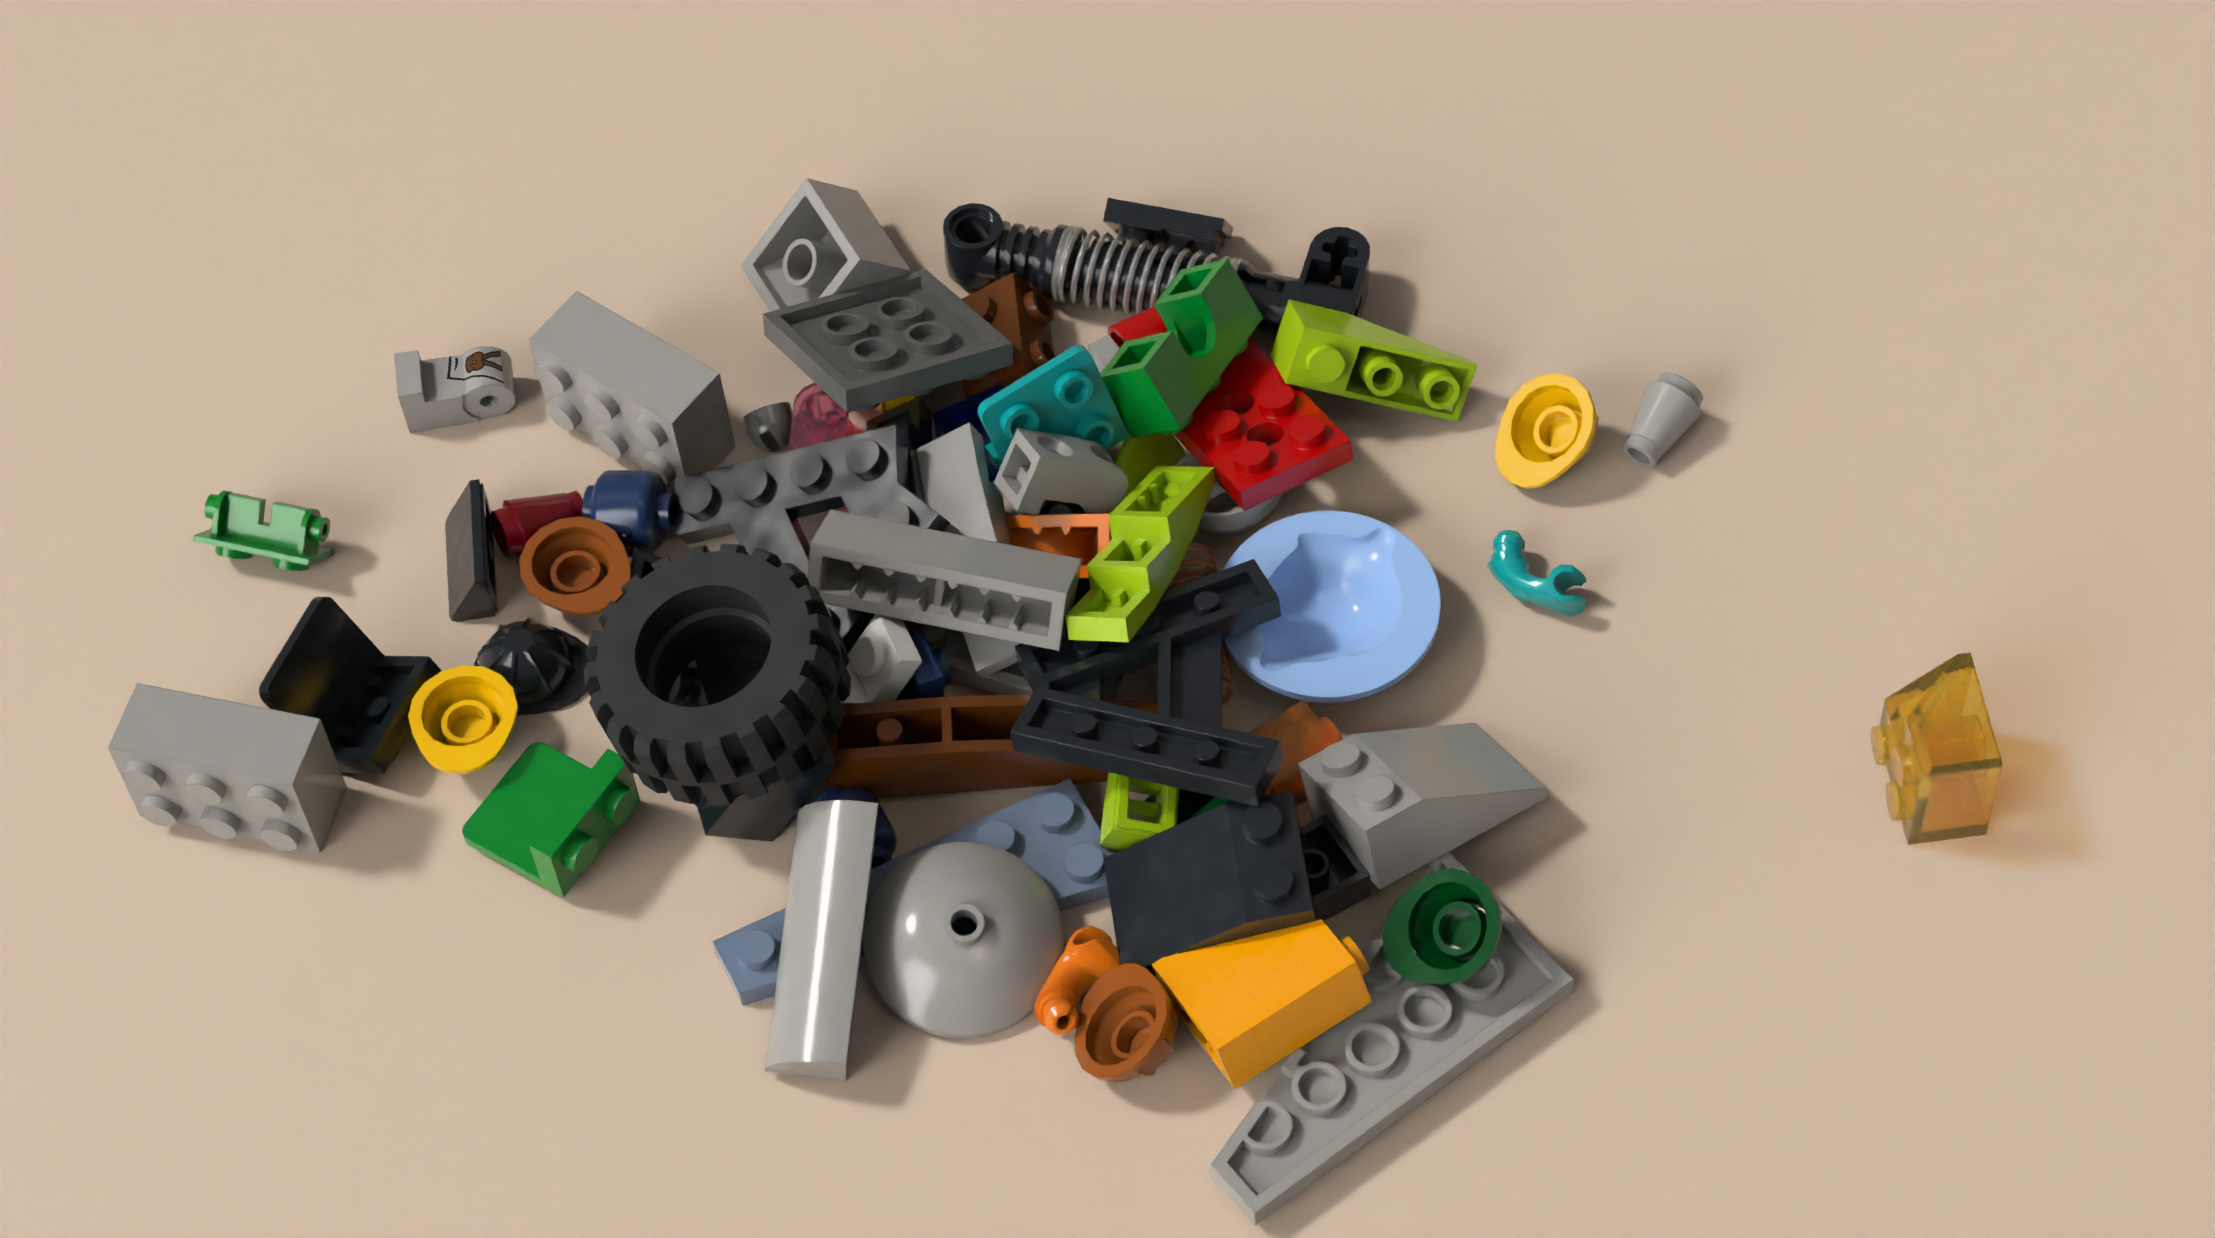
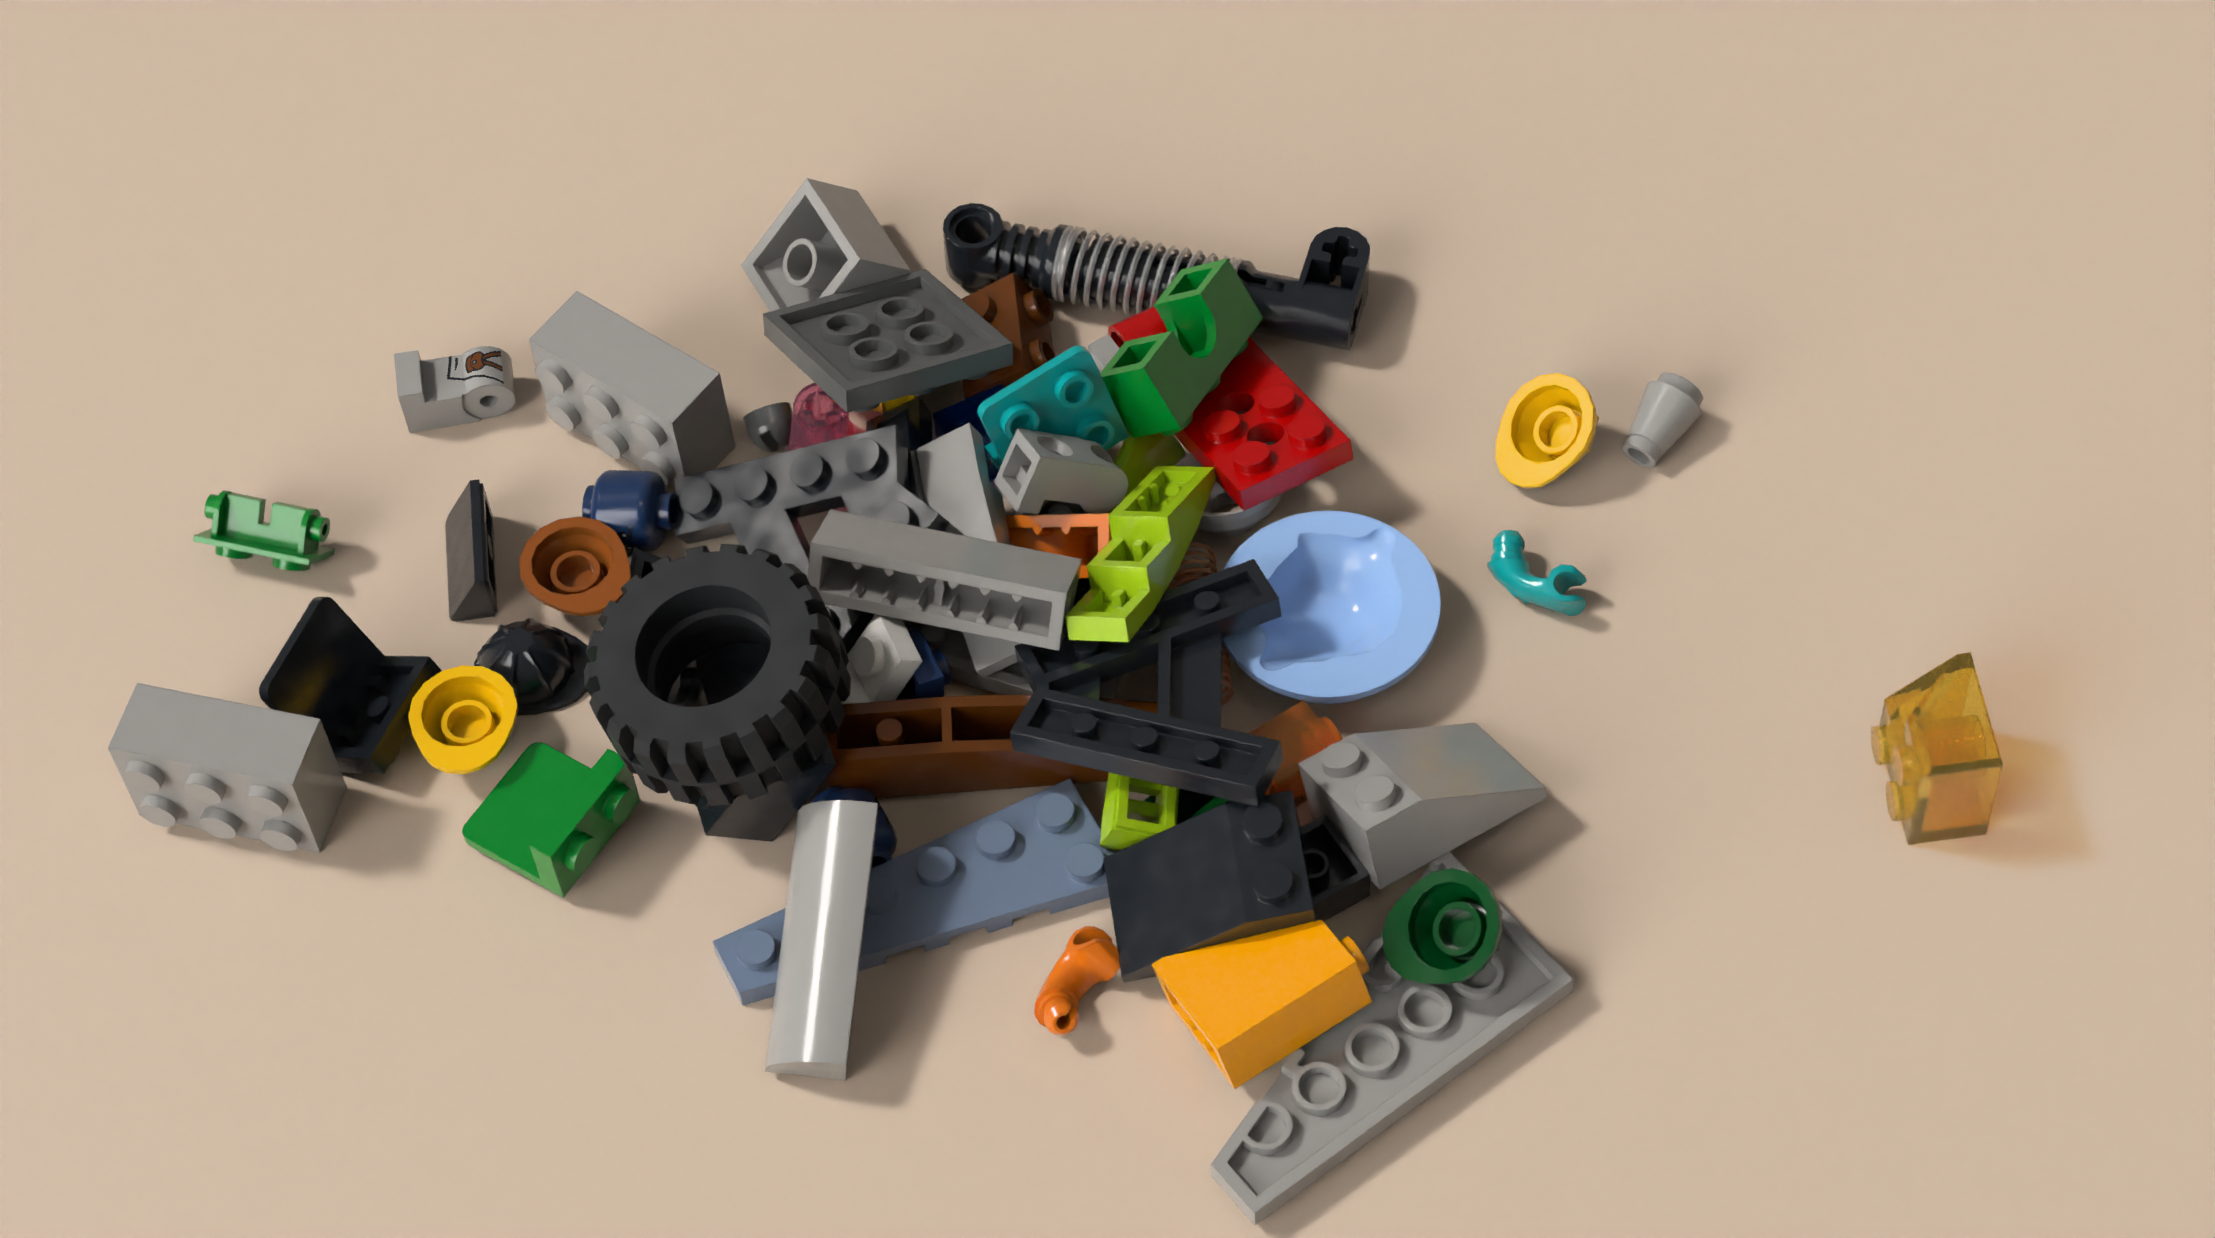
dark red cone [490,490,583,558] -> none
light grey dish [863,842,1064,1039] -> none
dark orange piece [1075,963,1178,1083] -> none
black plate [1103,198,1233,262] -> none
lime slope [1270,300,1477,422] -> none

